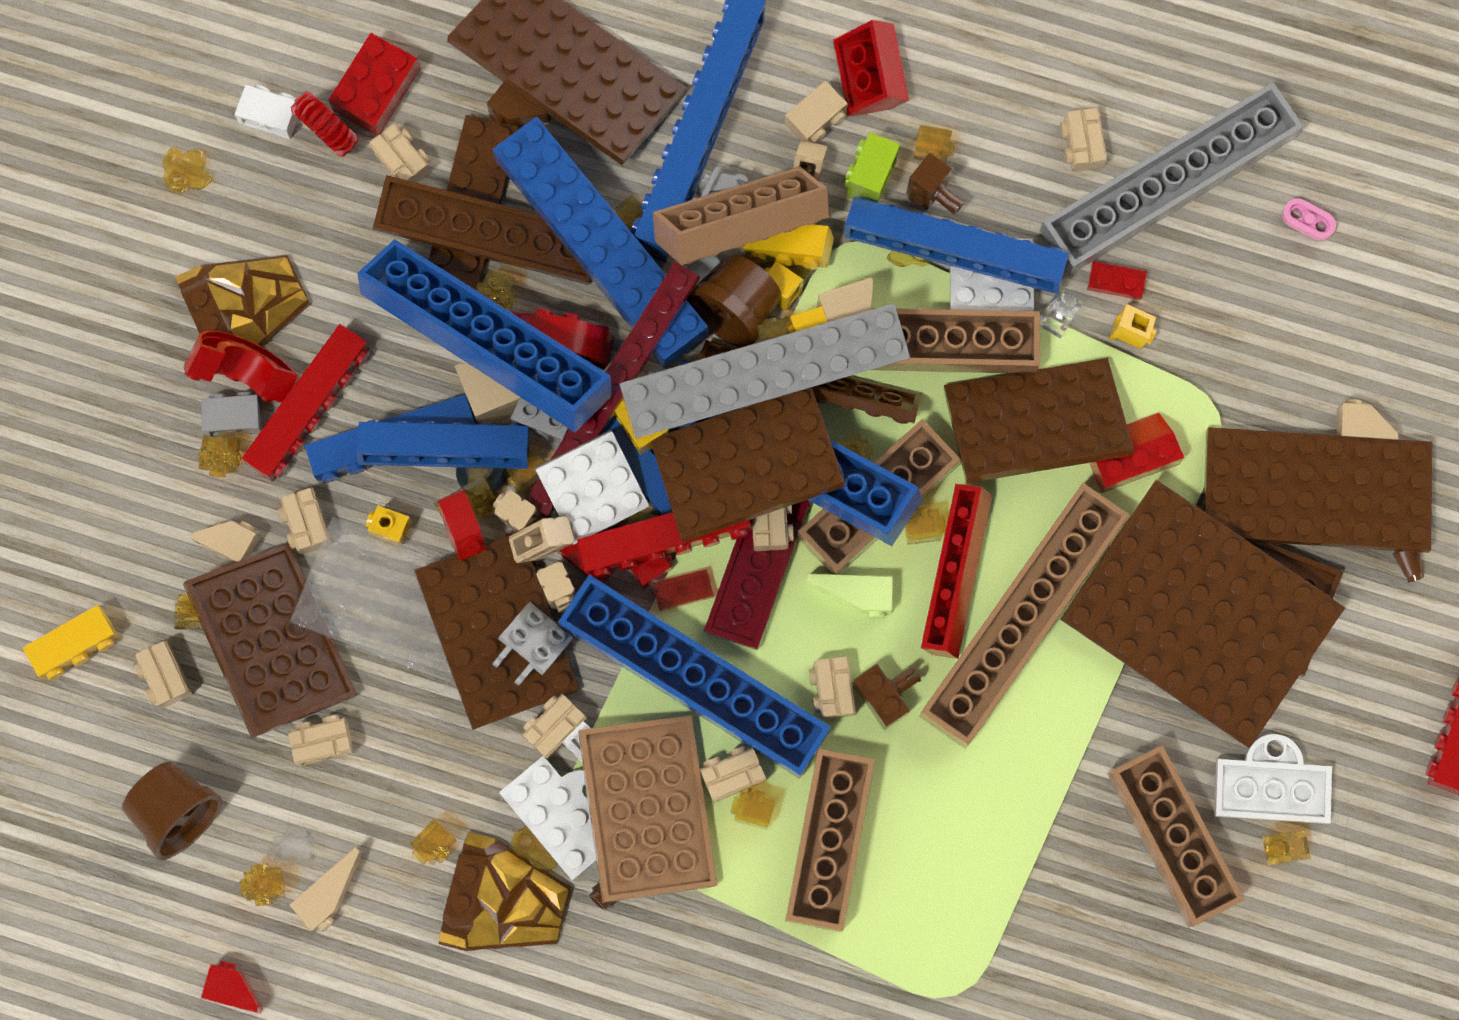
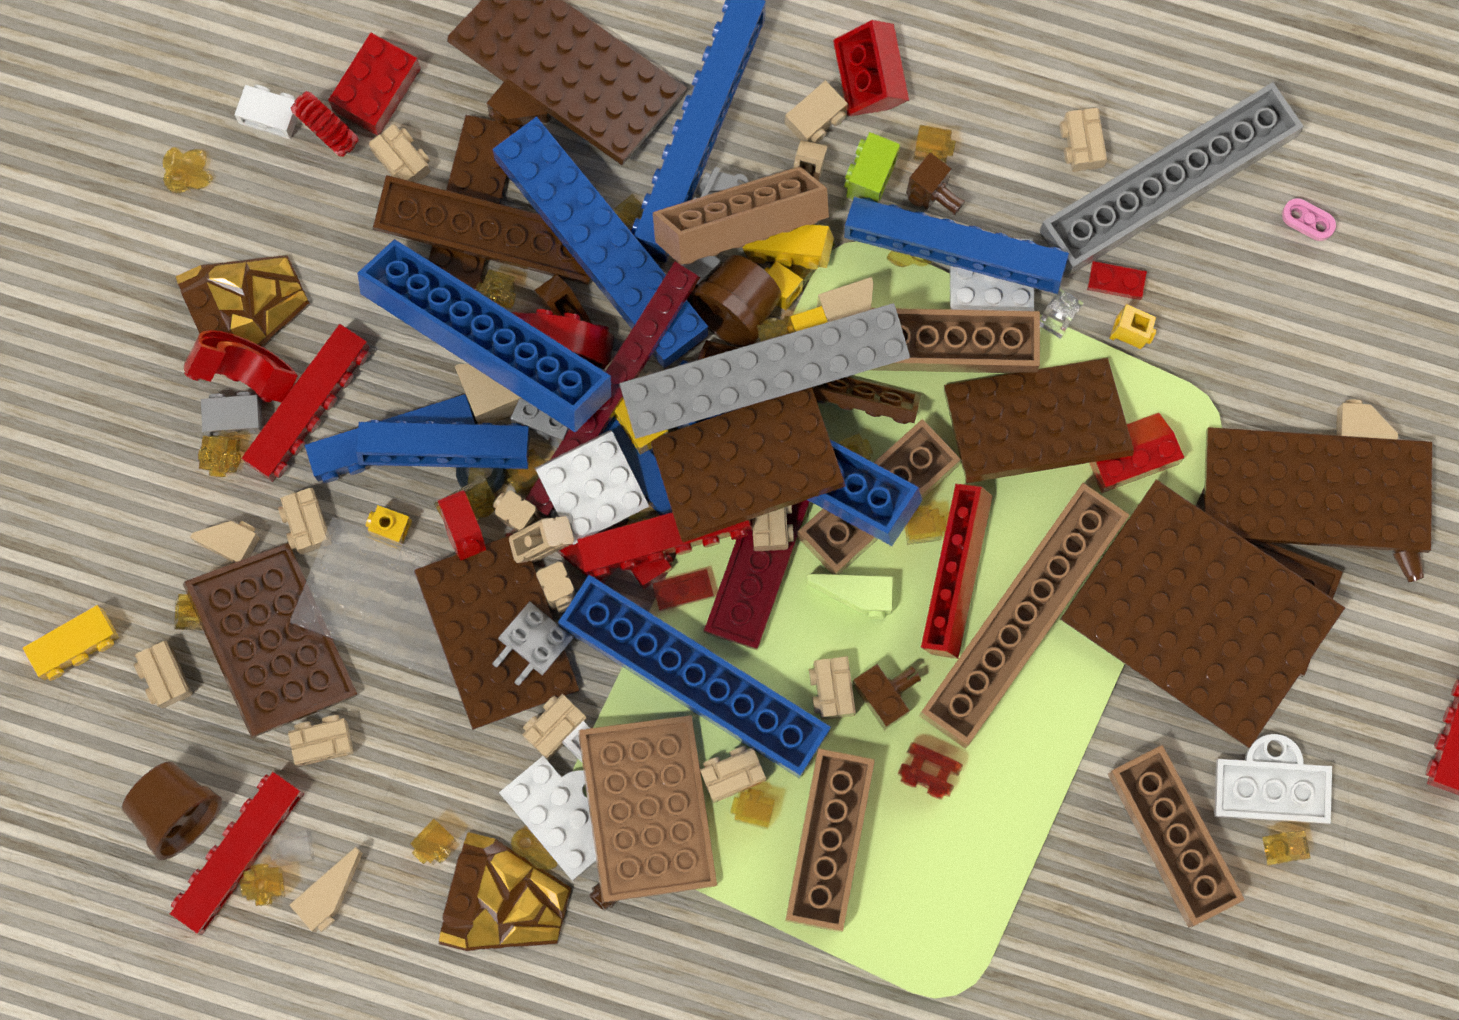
red slope [201,960,263,1013] -> none
none -> red brick [170,772,304,935]
none -> reddish brown slope [534,274,592,324]
none -> clear red brick [897,742,963,800]

